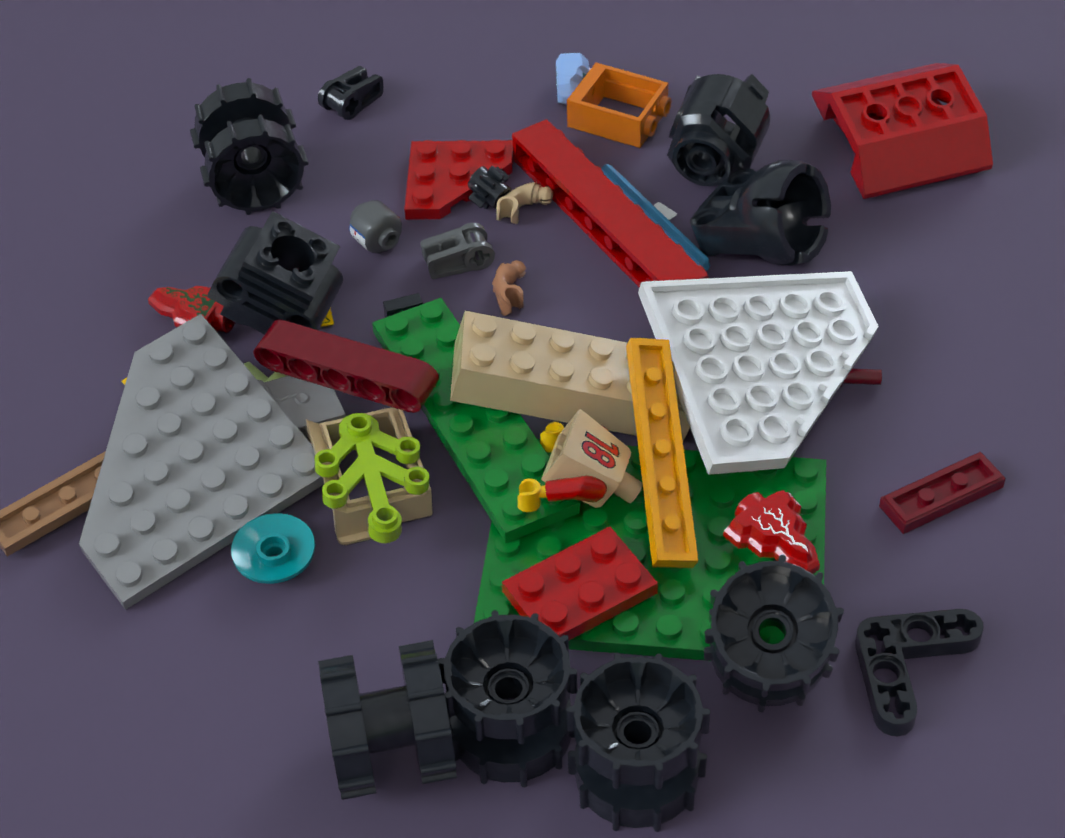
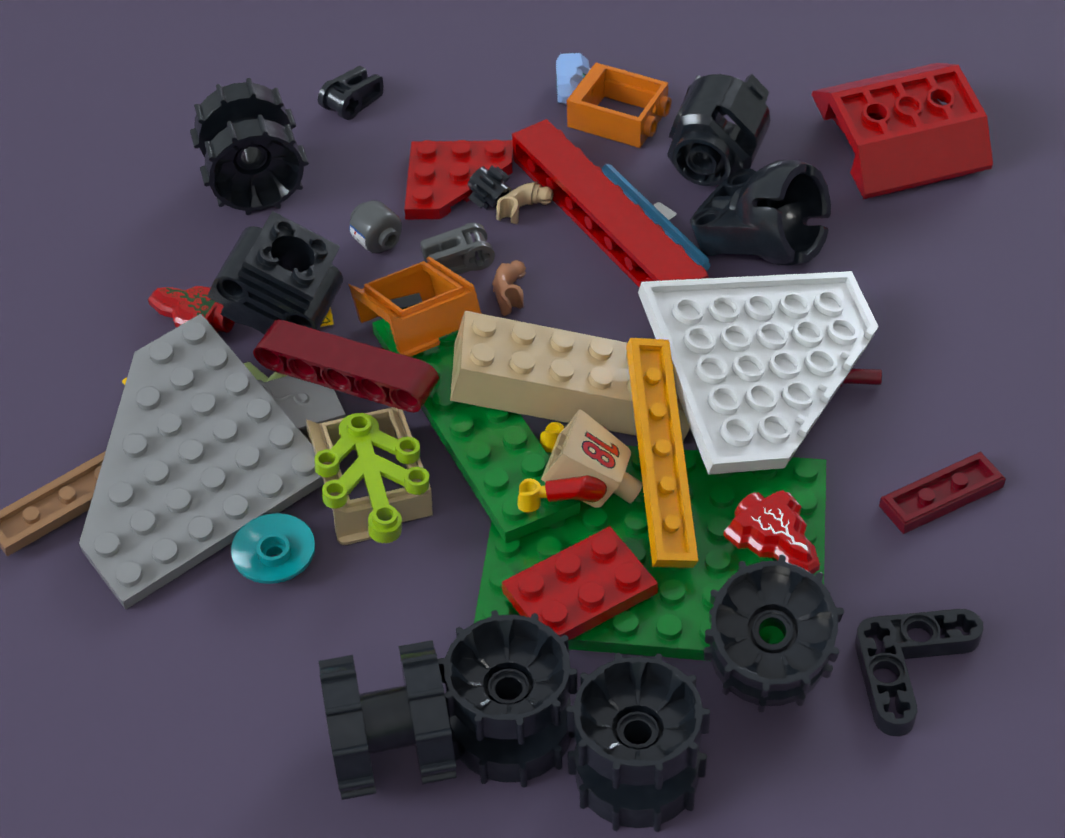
none -> orange piece [348,257,482,357]

